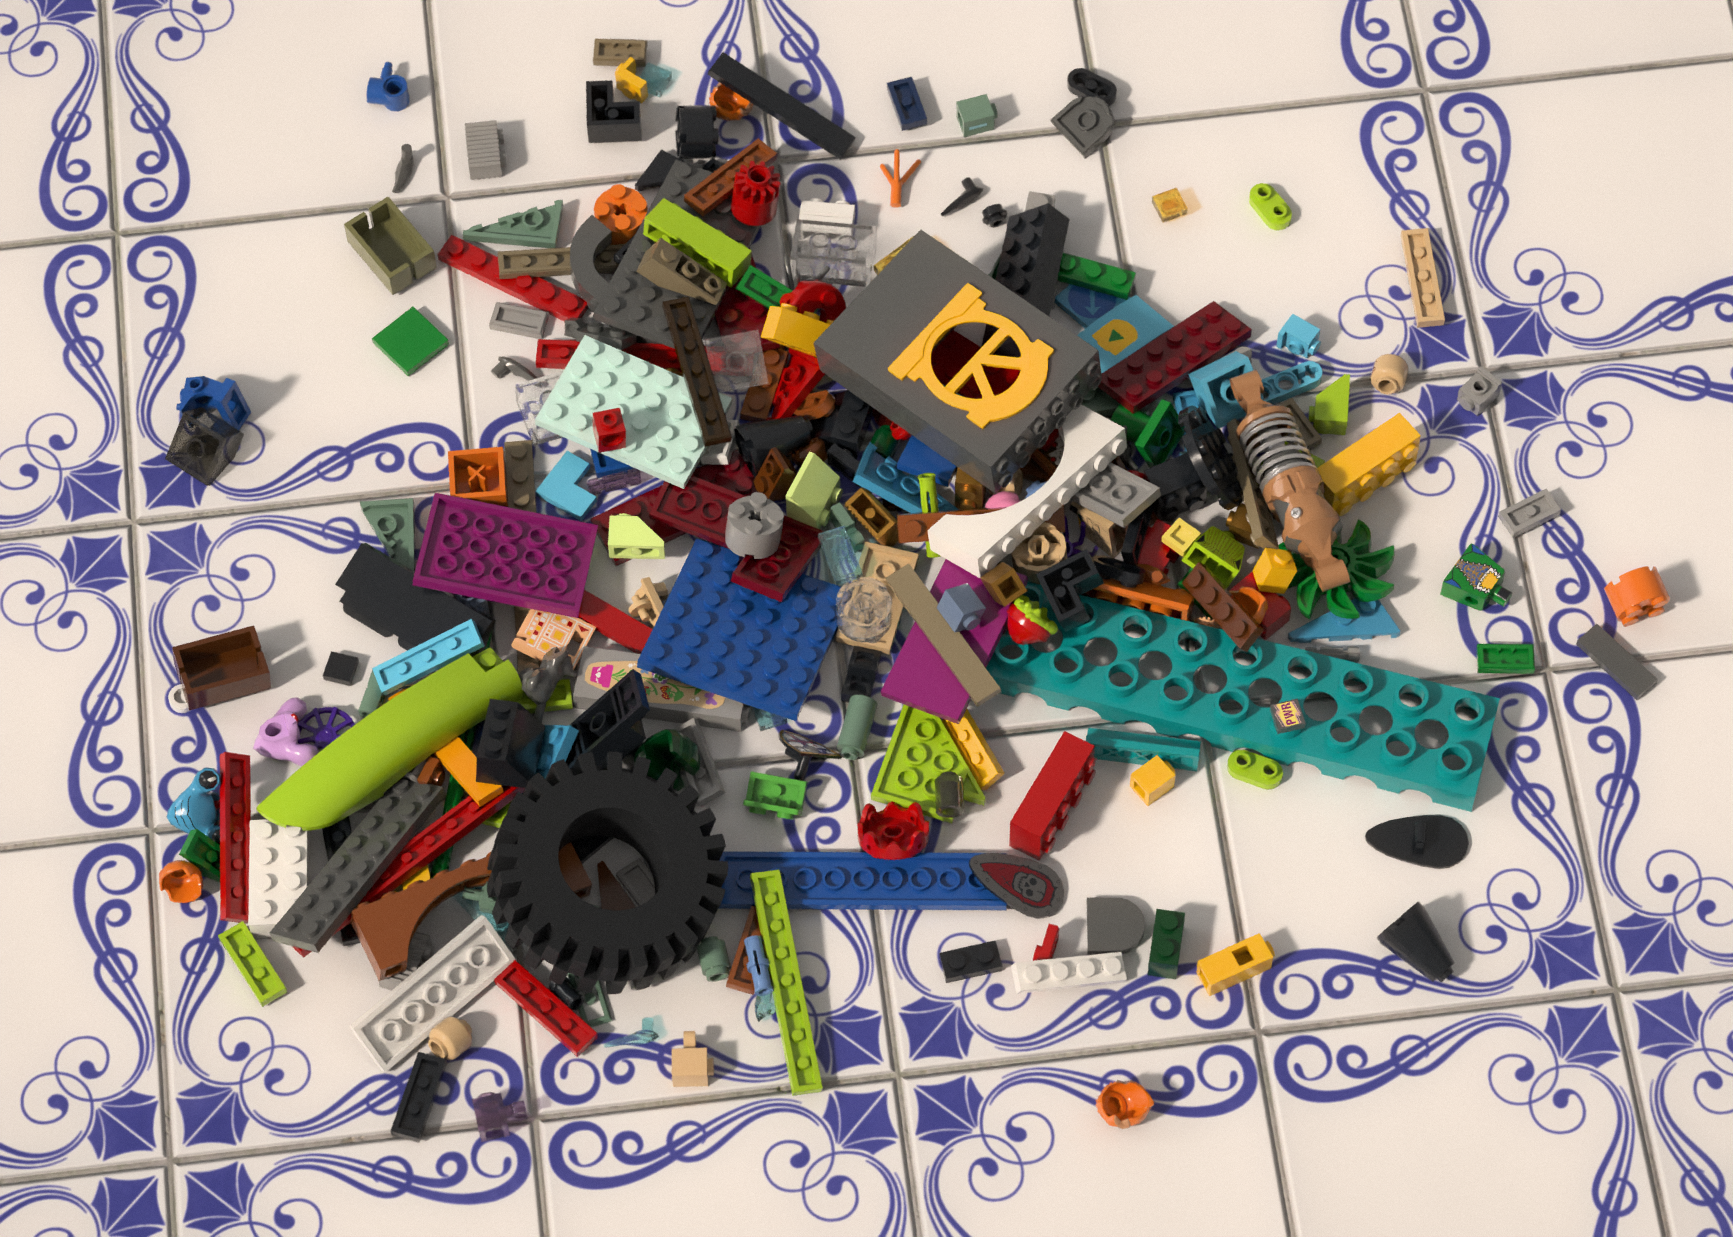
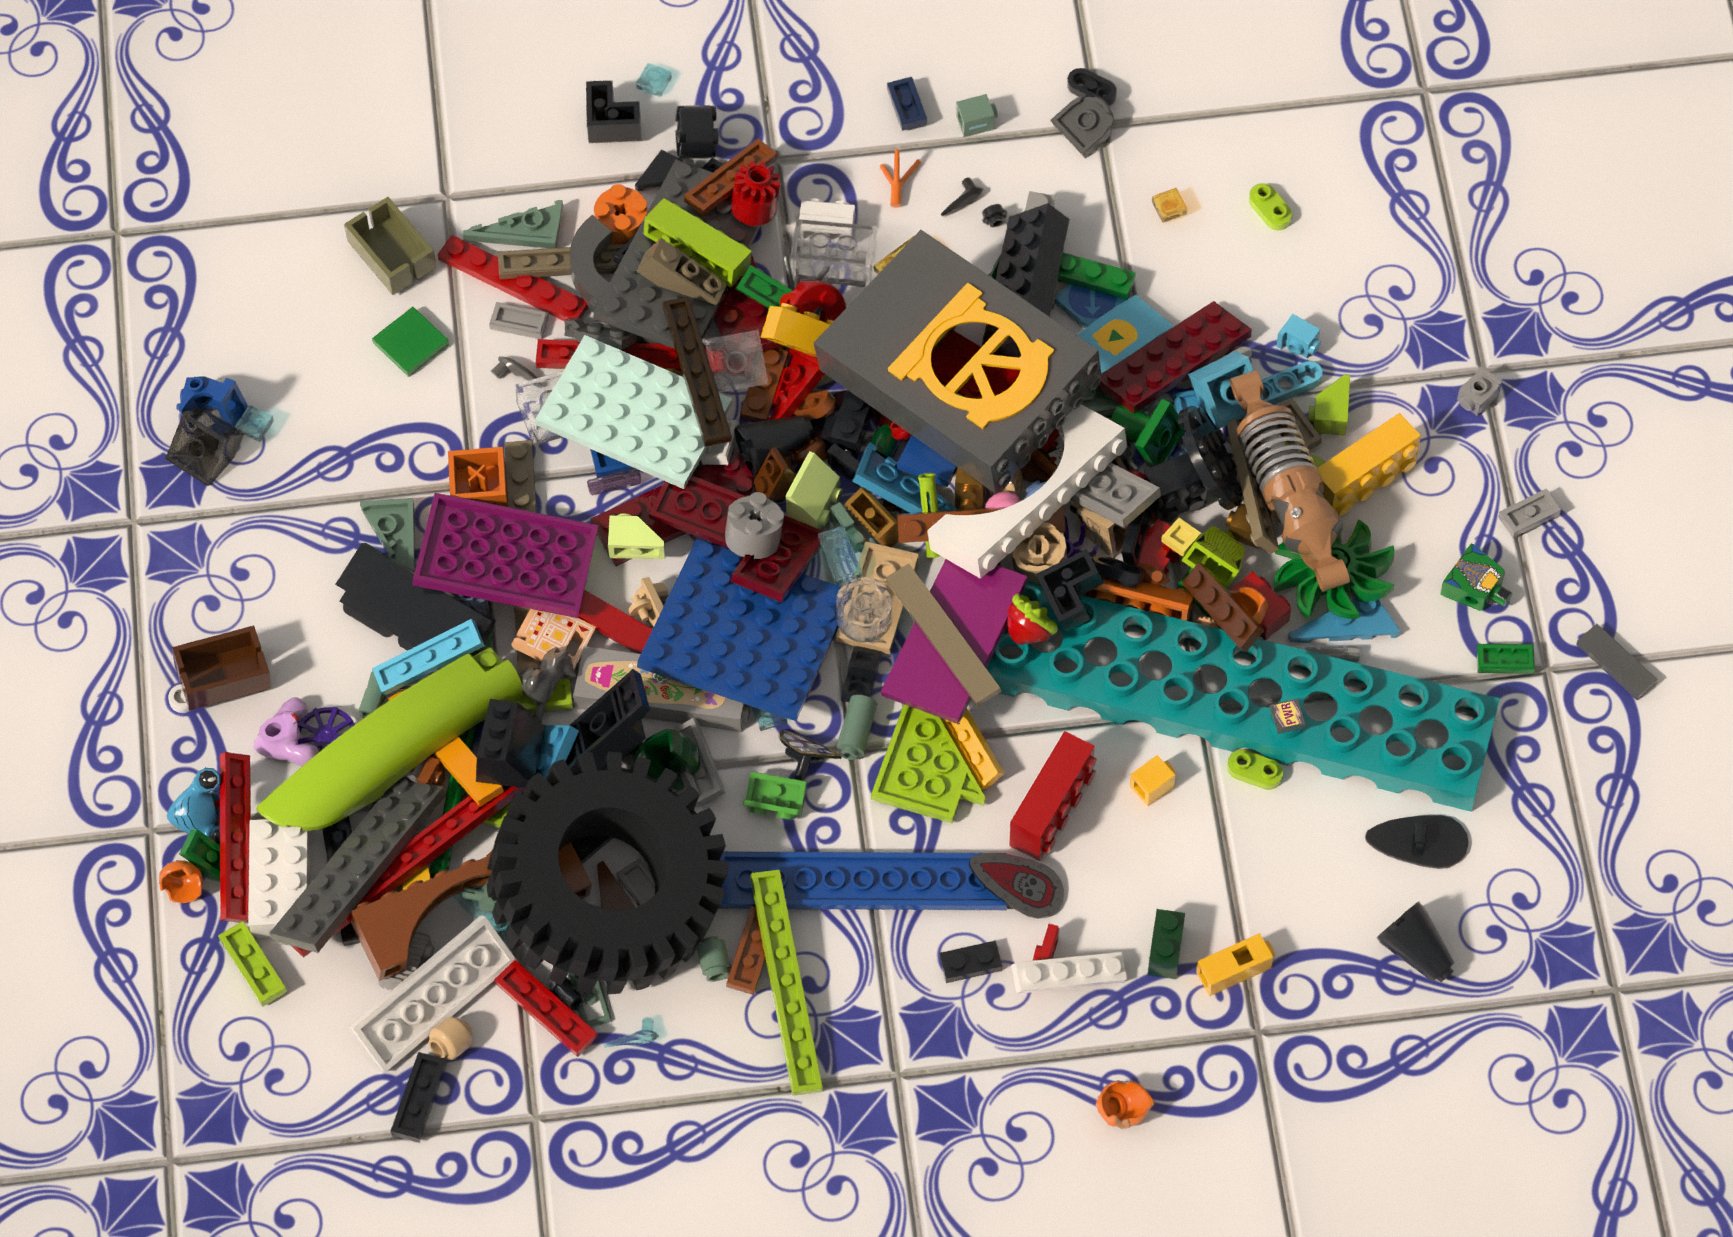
black tile [323,651,359,686] -> none
blue piece [367,62,410,112] -> none
dark grey bar [392,144,413,193] -> none
light grey brick [465,120,507,180] -> none
clear purple brick [472,1092,528,1142] -> none
medium azure tile [536,451,597,521] -> none
dark tan plate [593,39,648,67] -> none
red brick [593,408,626,453] -> none
yellow bracket [615,57,648,103] -> none
tan brick [672,1031,714,1087] -> none
black tile [708,52,856,160] -> none
orange hair [709,82,754,121] -> none
medium blue pin [744,936,773,996] -> none
clear light blue bar [755,993,776,1022] -> none
red plate [857,802,929,860] -> none
clear smoke brick [935,772,965,818] -> none
sand blue brick [937,583,986,633] -> none
pearl gold brick [980,562,1027,607] -> none
teal fence [1086,728,1201,772] -> none
dark grey tile [1087,898,1145,955] -> none
yellow brick [1253,548,1297,594] -> none
tan head [1371,354,1409,394] -> none
tan plate [1400,228,1445,328] -> none
orange brick [1604,566,1670,627] -> none
none -> clear light blue plate [235,405,274,442]

